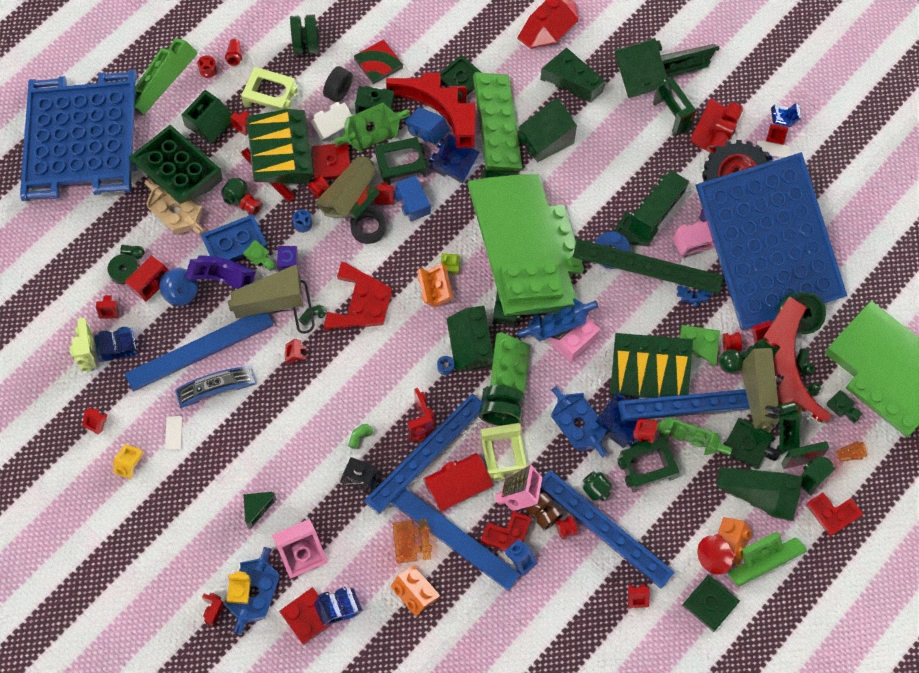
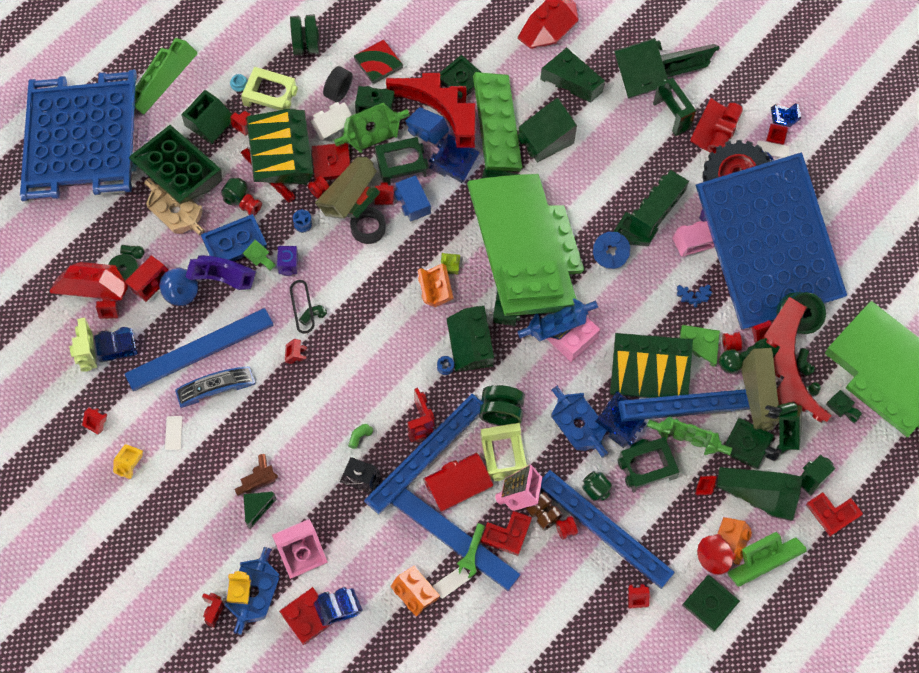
red wheel [197,55,217,78] -> none
red cone [225,39,242,66] -> none
olive slope [228,265,303,318] -> none
red wing [323,261,392,331] -> none
clear orange plate [392,519,432,564] -> none
bright green plate [490,332,530,394] -> none
blue bracket [505,540,538,576] -> none
dark green tile [572,239,724,294] -> none
red tile [634,419,658,443] -> none
dark green tile [781,441,829,469] -> none
clear orange cone [836,441,867,461] -> none
none -> red wedge [50,262,128,300]
none -> medium azure plate [230,74,248,92]
none -> copper piece [234,454,278,496]
none -> white sticker [433,567,471,598]
none -> bright green piece [457,523,485,578]
none -> red slope [695,476,717,495]

